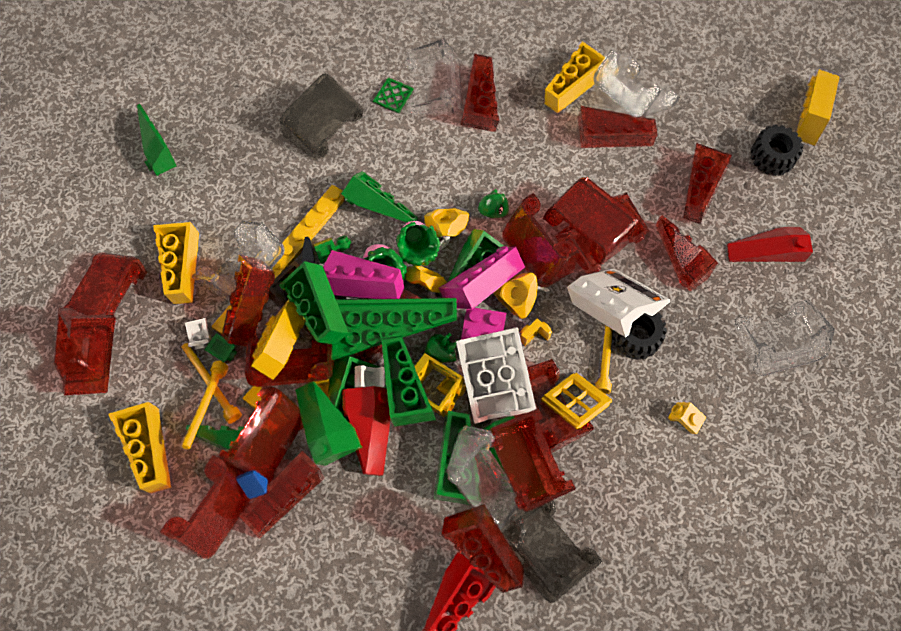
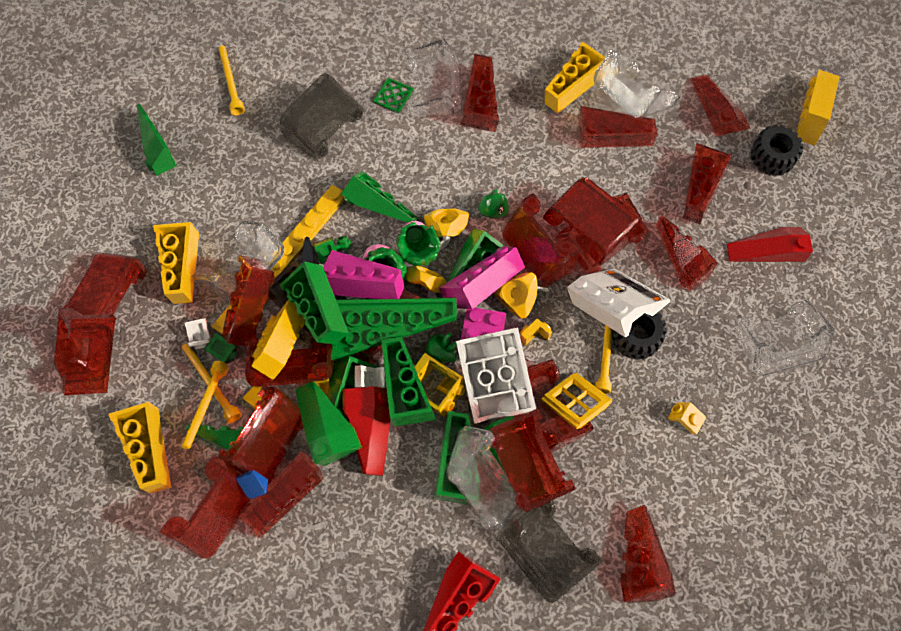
clear red wedge [441,504,524,593] -> none
none -> yellow piece [218,45,245,116]
none -> clear red wedge [620,505,676,603]
none -> clear red wedge [690,74,750,137]

